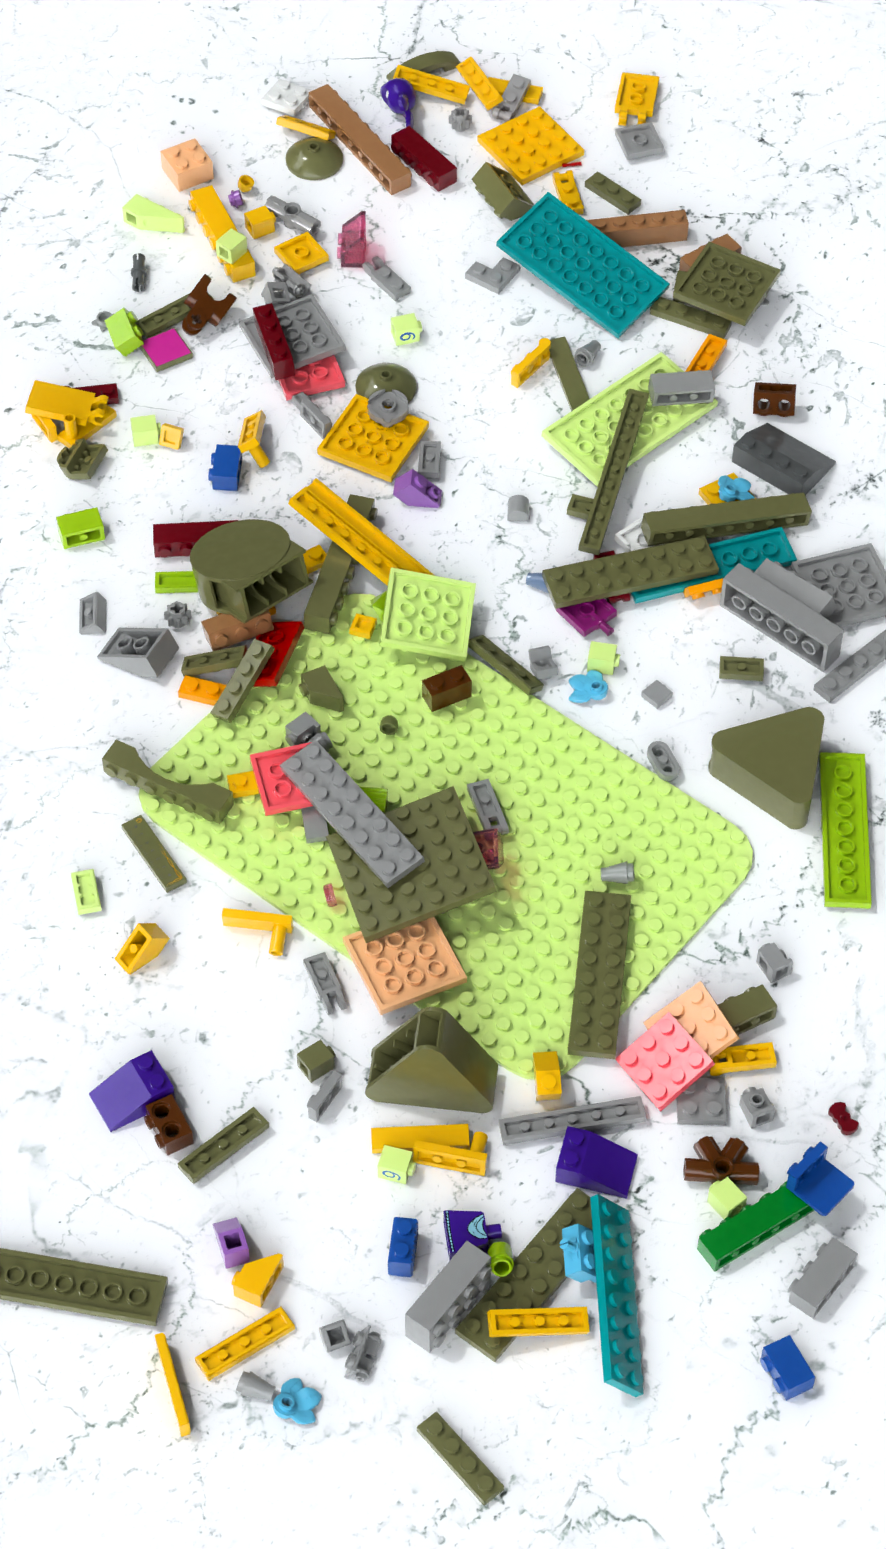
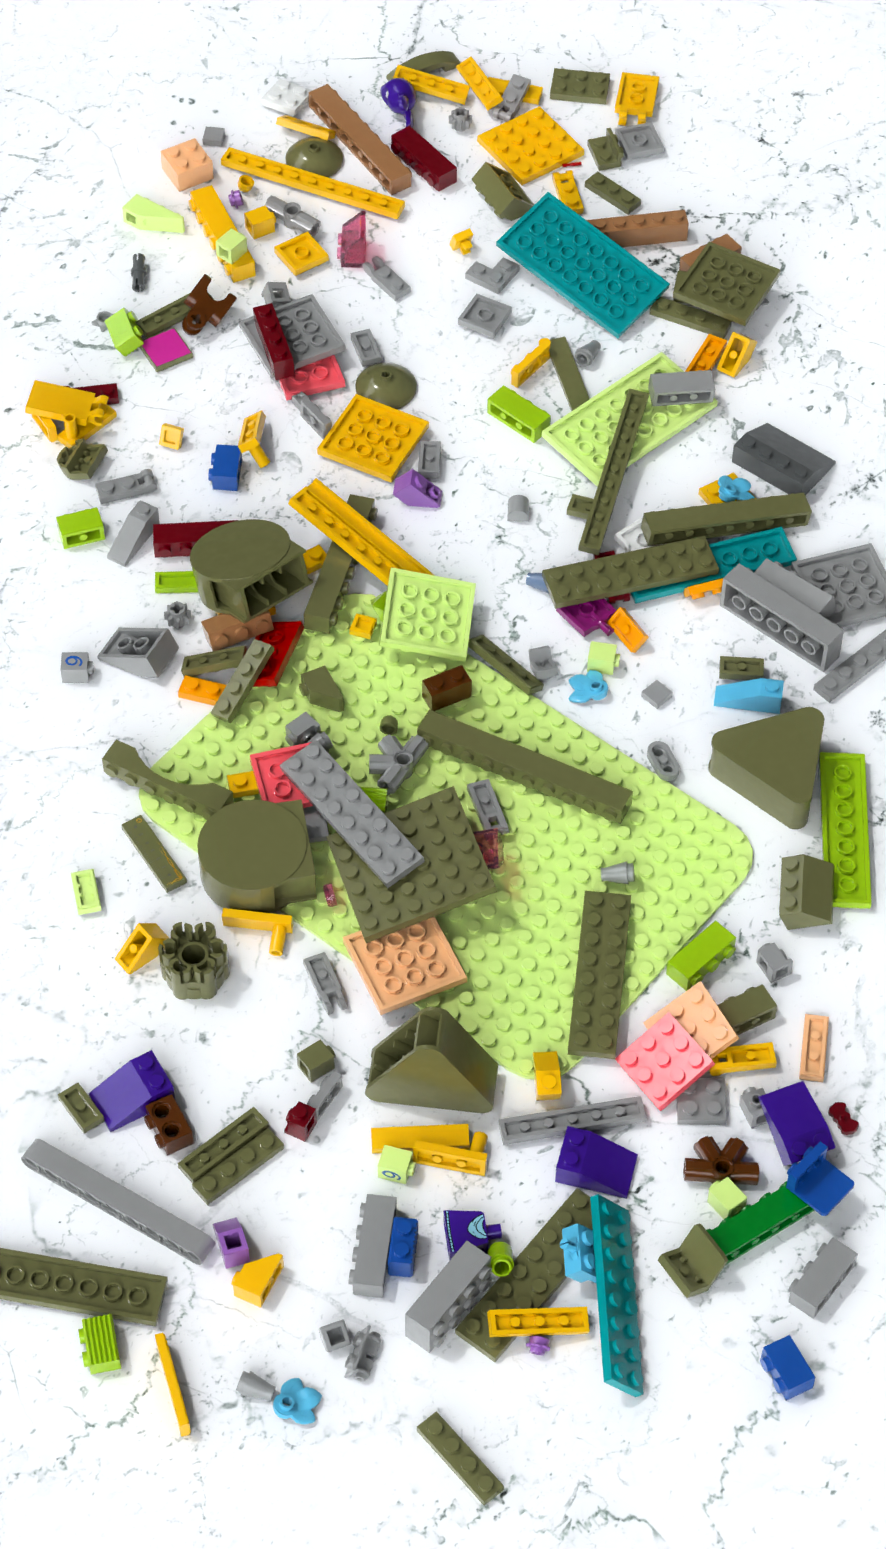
light grey slope [79,592,106,635] -> none
yellowish green brick [130,415,161,447] -> none
yellow tile [195,1306,295,1381] -> none
light grey hinge [272,264,311,299] -> none
light grey plate [367,389,409,428] -> none
yellowish green brick [391,313,422,346] -> none
reddish brown brick [753,382,797,417] -> none
none -> light grey beam [21,1139,216,1265]
none -> olive plate [58,1083,105,1134]
none -> light grey brick [60,652,94,683]
none -> lime brick [78,1314,121,1375]
none -> light grey plate [95,469,157,504]
none -> light grey slope [107,500,160,567]
none -> olive piece [158,922,230,1000]
none -> olive plate [192,1128,284,1205]
none -> olive brick [197,799,317,913]
none -> light grey tile [202,126,225,146]
none -> yellow plate [221,147,405,219]
none -> dark red brick [284,1101,317,1142]
none -> light grey brick [348,1194,397,1298]
none -> light grey plate [350,329,382,367]
none -> light grey piece [369,734,429,795]
none -> olive brick [417,709,633,824]
none -> yellow tile [449,228,473,255]
none -> light grey plate [458,293,512,338]
none -> lime brick [487,385,551,443]
none -> medium lavender plate [526,1336,550,1355]
none -> olive plate [550,68,610,105]
none -> olive bracket [587,128,624,171]
none -> light orange plate [607,607,649,653]
none -> olive bracket [658,1223,728,1298]
none -> lime brick [666,920,736,991]
none -> medium azure slope [714,678,784,714]
none -> yellow slope [716,332,758,378]
none -> dark purple slope [758,1081,836,1166]
none -> olive slope [779,854,834,930]
none -> light nougat tile [799,1014,829,1082]

